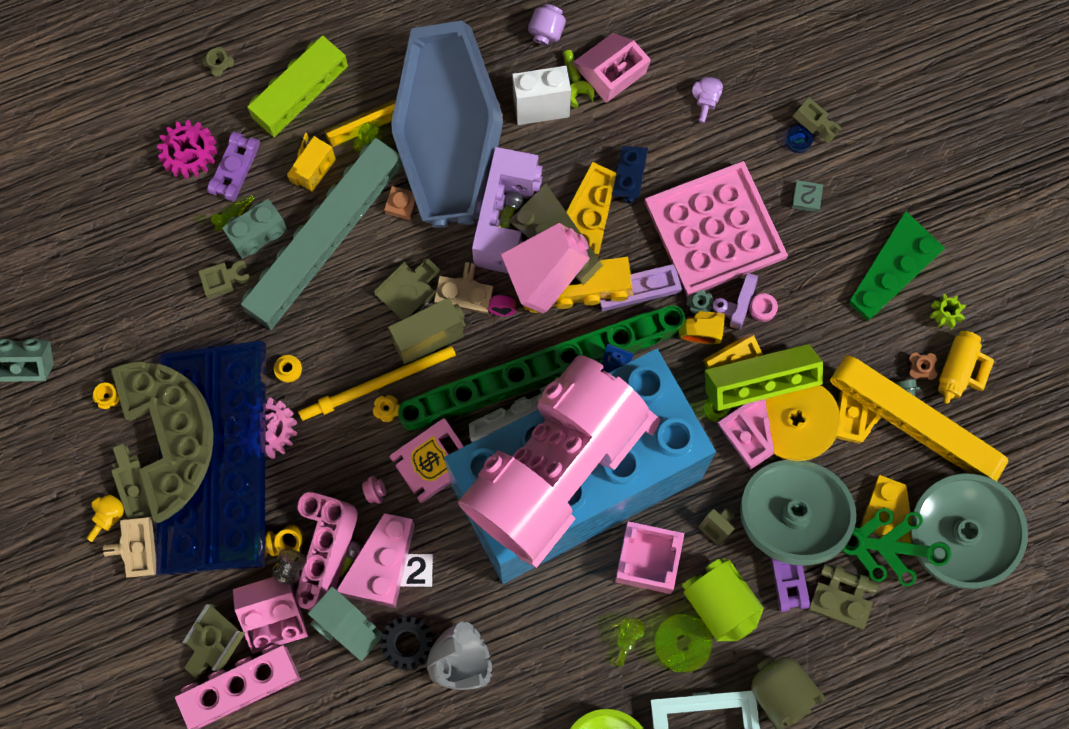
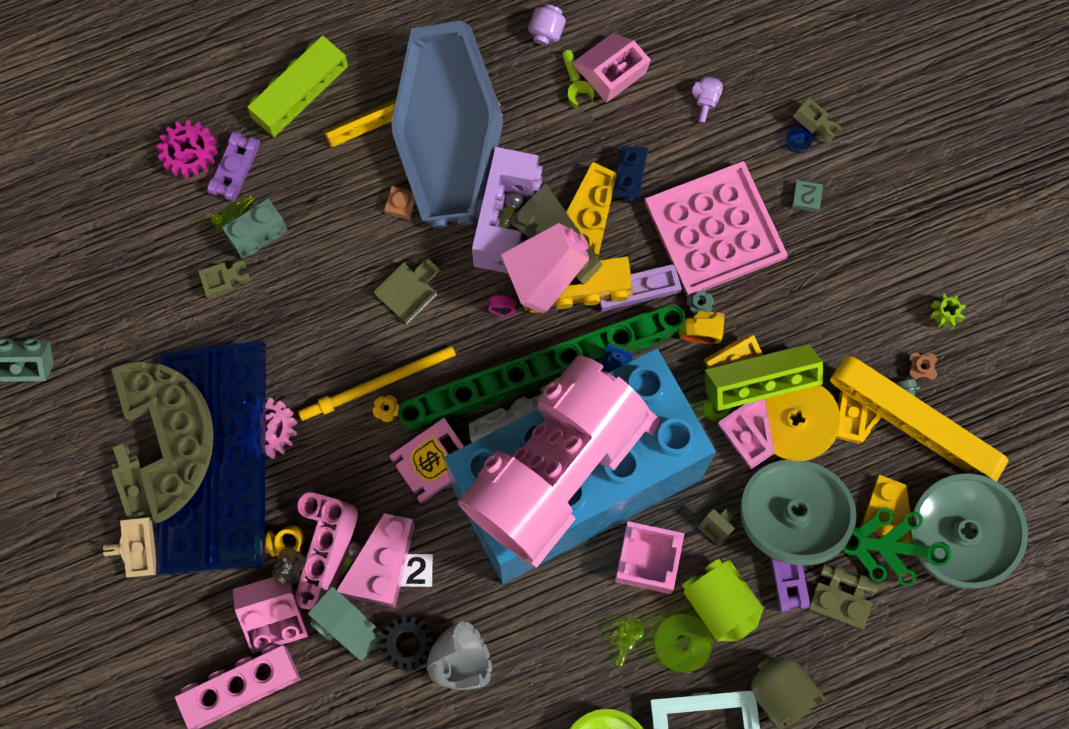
yellow piece [87,495,125,542] -> none
yellow plate [93,382,120,409] -> none
olive piece [182,604,246,679] -> none
olive plate [202,47,234,77] -> none
sand green brick [241,138,403,330] -> none
yellow plate [274,355,302,383] -> none
yellow piece [287,132,336,192] -> none
clear neon green tile [353,122,382,154] -> none
bright pink plate [362,476,386,504] -> none
olive brick [388,297,466,365] -> none
tan plate [434,262,494,314] -> none
white brick [513,66,571,125] -> none
lavender piece [712,273,758,330] -> none
bright pink tile [749,293,778,322] -> none
green wing [849,211,945,322] -> none
yellow piece [938,331,994,404] -> none

